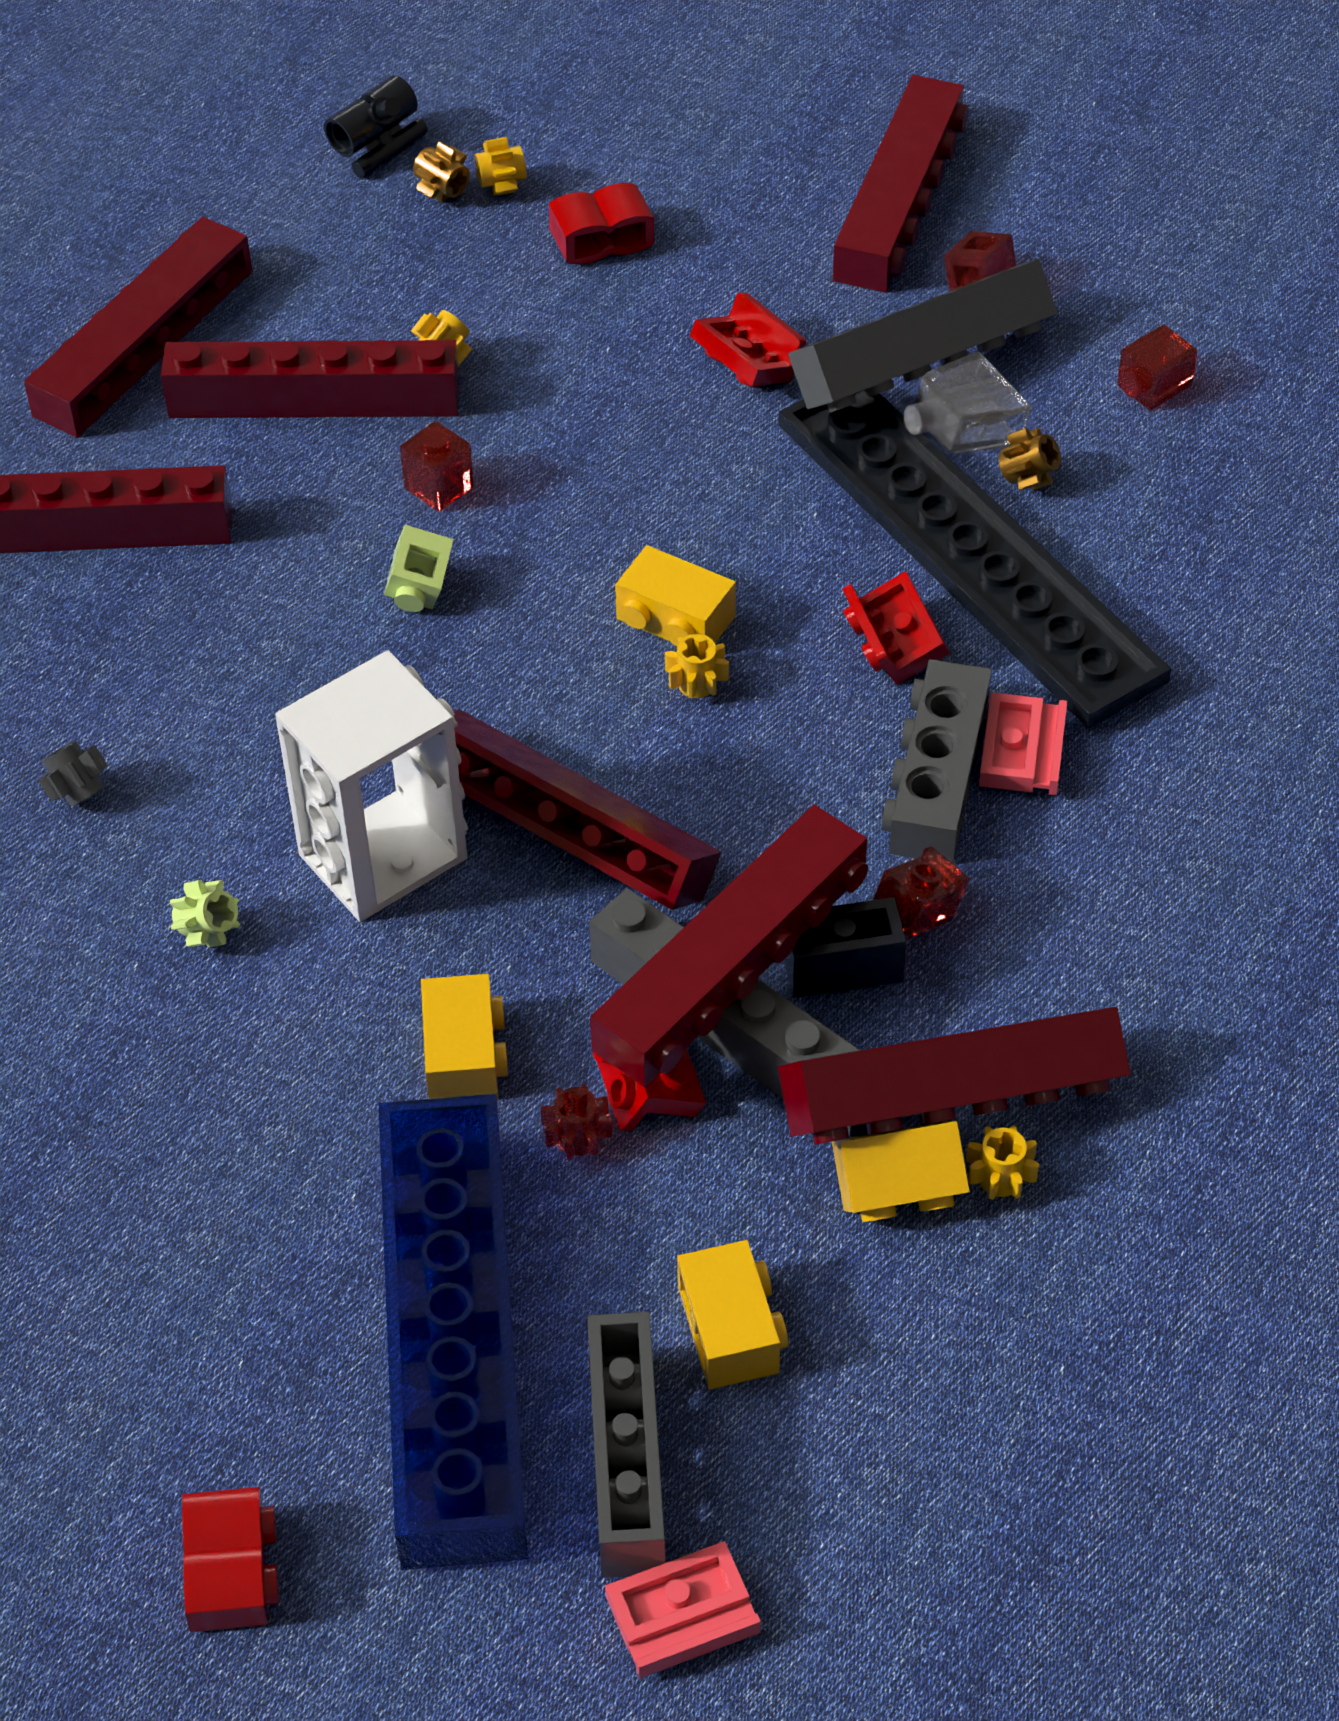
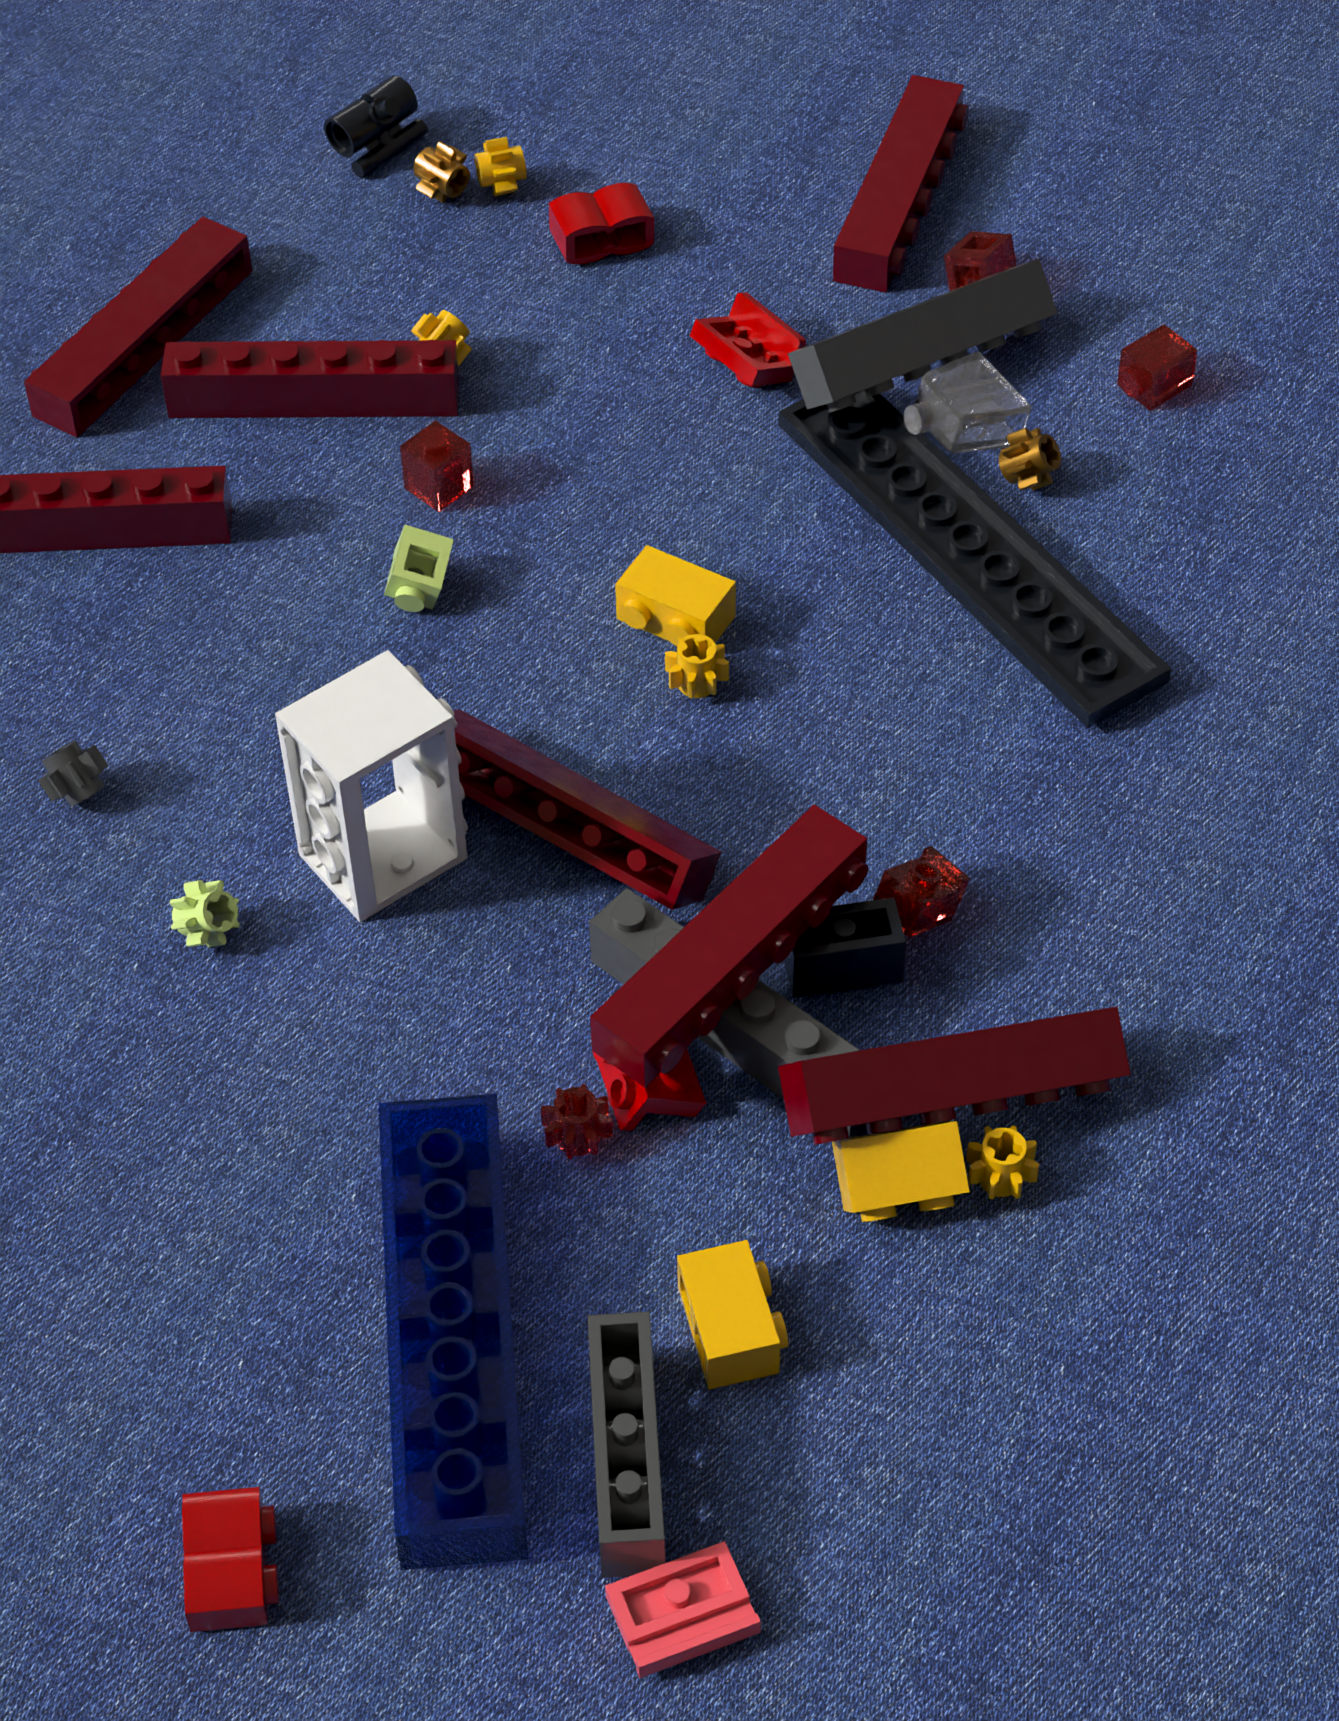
yellow brick [421,974,508,1105] -> none
red bracket [842,571,951,685] -> none
dark grey brick [881,659,992,865] -> none
coral plate [979,692,1067,795] -> none

